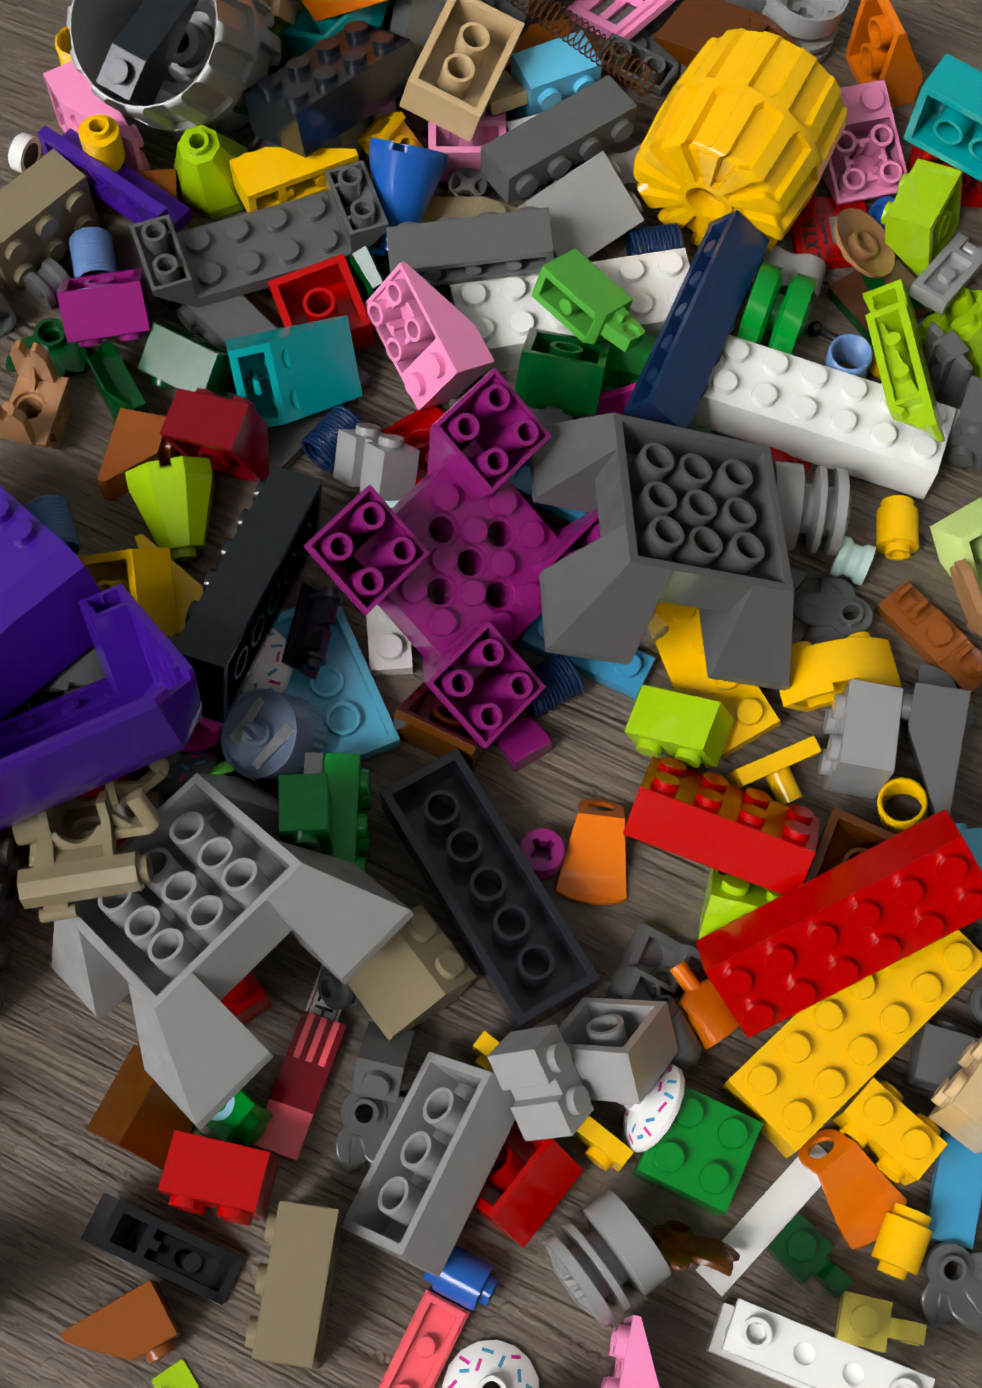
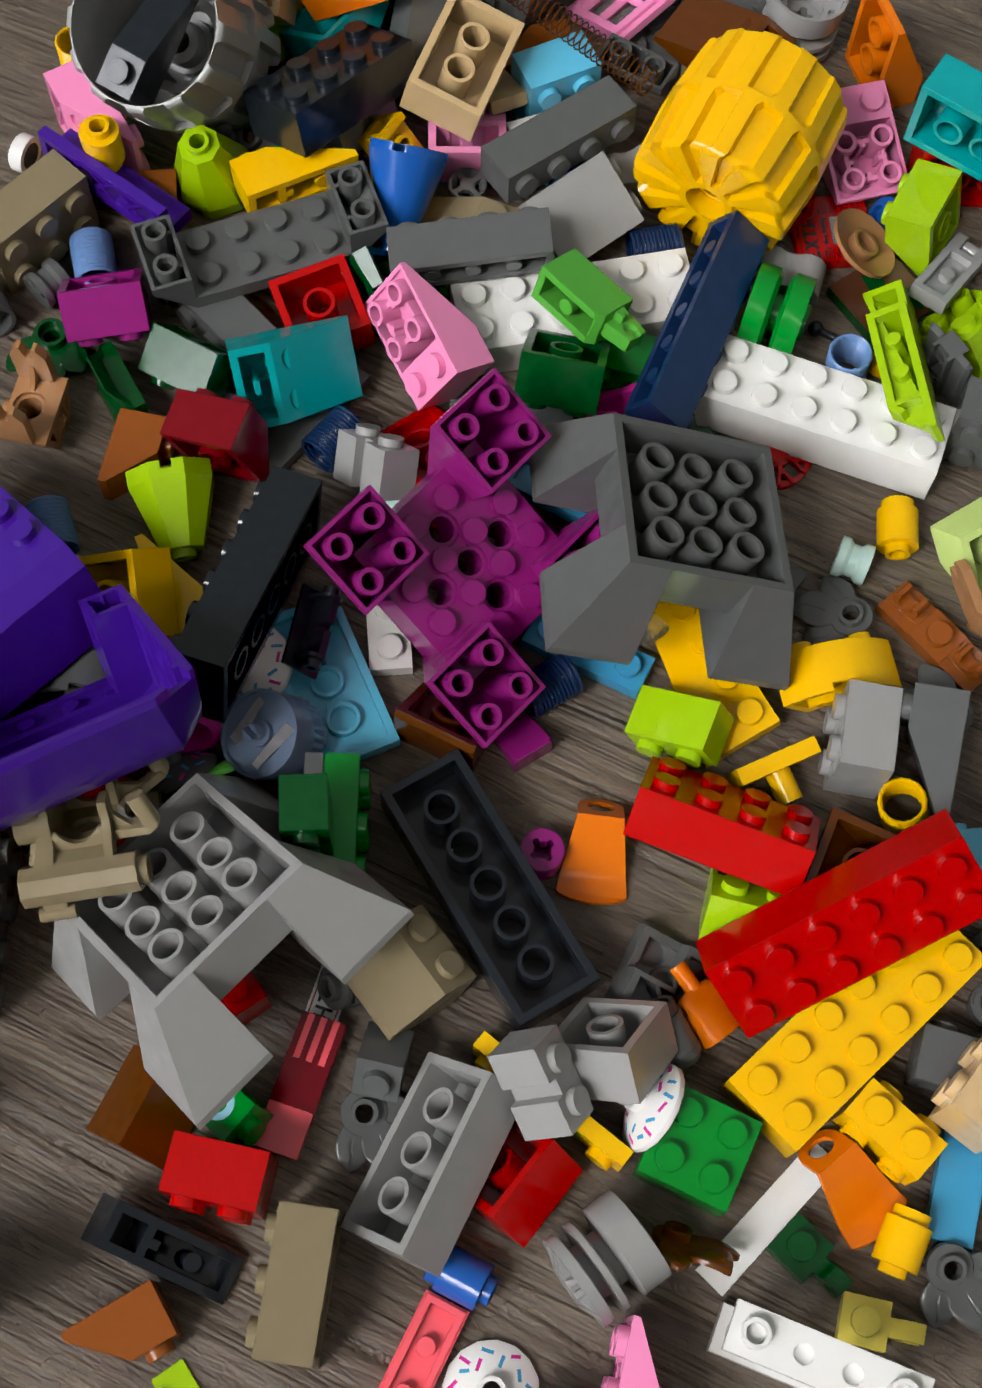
light grey wheel [773,461,851,556] -> none

